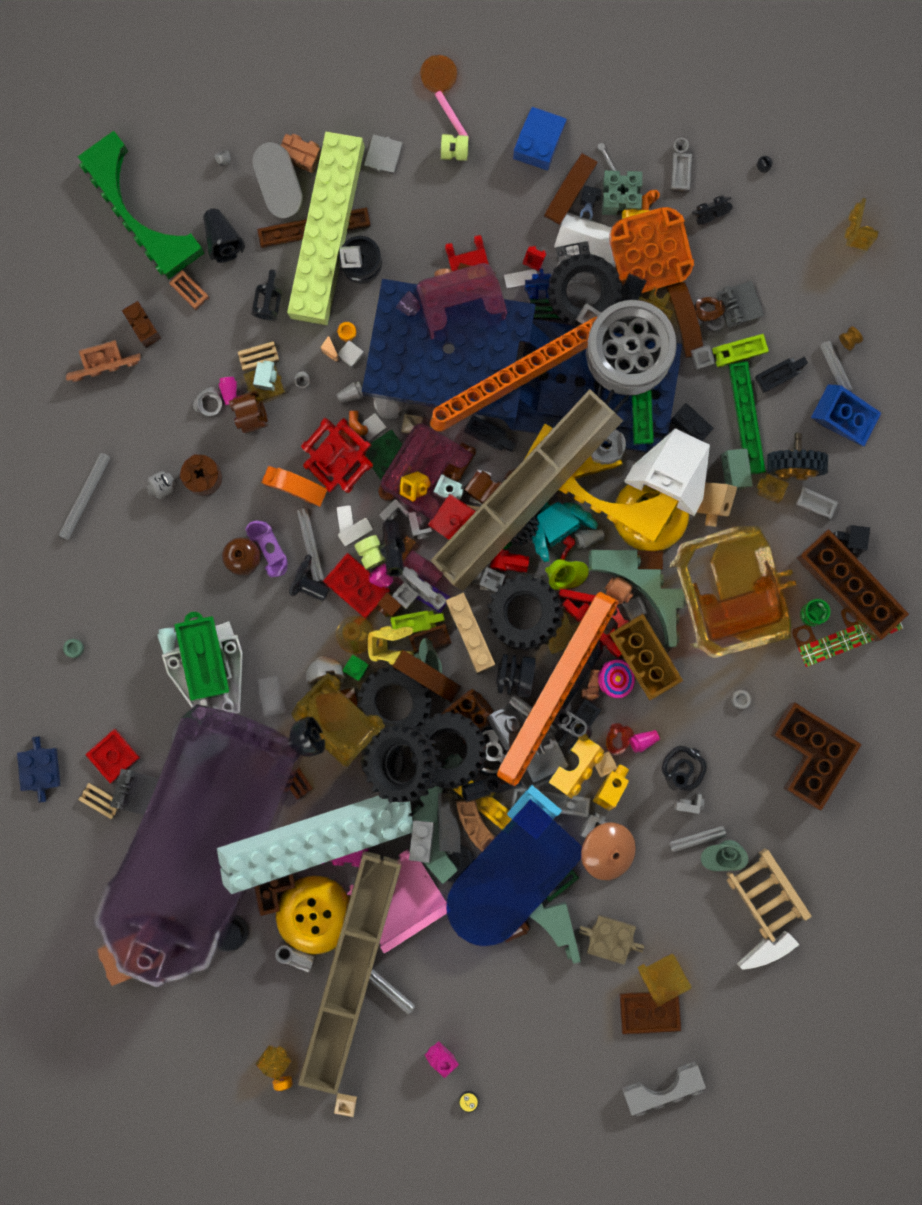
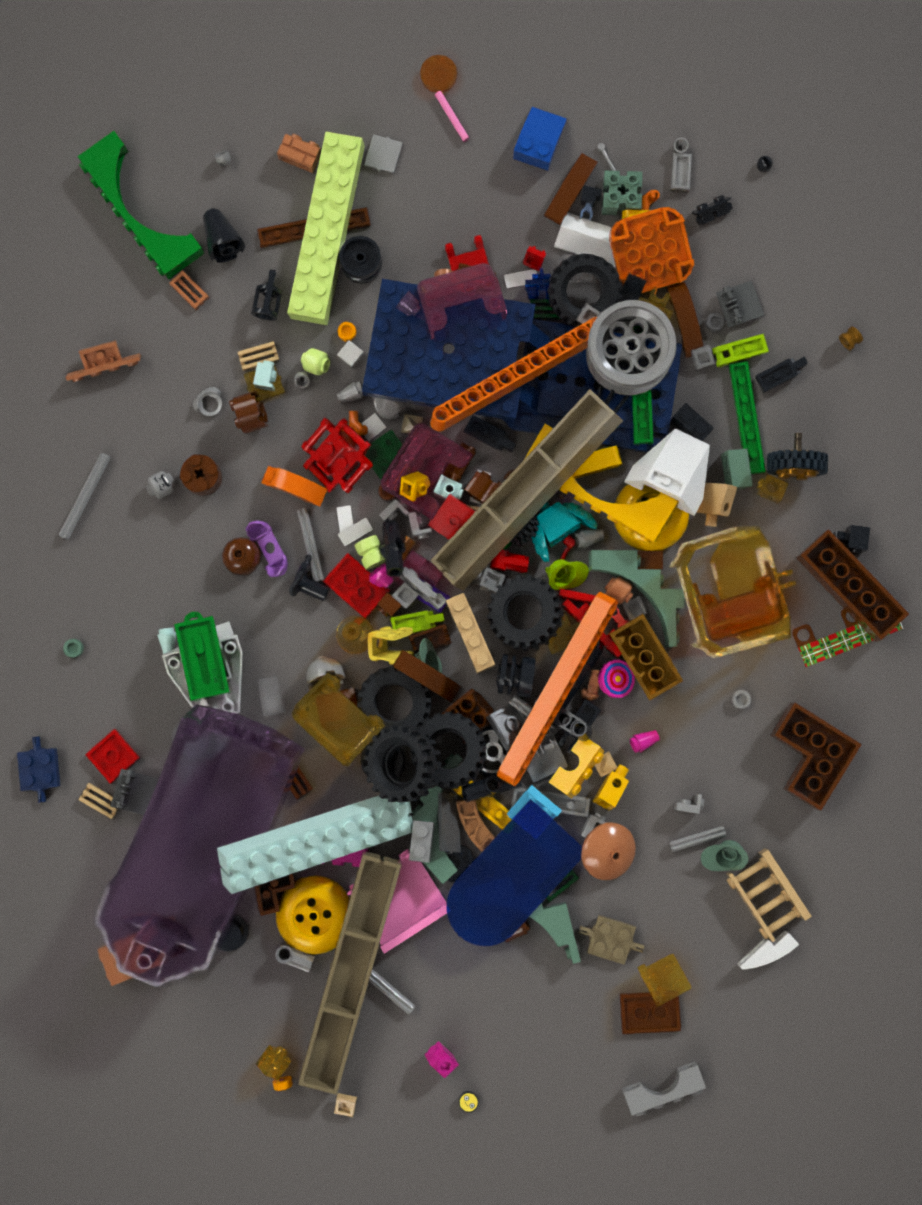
reddish brown piece [122,301,161,348] -> none
dark pink cone [218,377,237,405] -> none
light grey tile [252,142,303,218] -> none
black cylinder [288,716,325,757] -> none
light nougat slope [321,336,339,362] -> none
light grey tile [340,246,362,268] -> none
green brick [342,654,370,682] -> none
yellowish green wheel [441,134,468,161] -> none
sticker [556,241,590,261] -> none
light grey plate [590,430,626,464] -> none
clear red piece [606,723,634,755] -> none
black piece [661,745,707,791] -> none
reddish brown piece [695,297,725,321] -> none
light grey tile [795,487,838,520] -> none
green wheel [800,599,831,627] -> none
blue slope [811,384,881,446] -> none
light grey axle [820,341,852,392] -> none
clear yellow bracket [844,198,879,251] -> none
none -> yellowish green head [301,348,330,376]

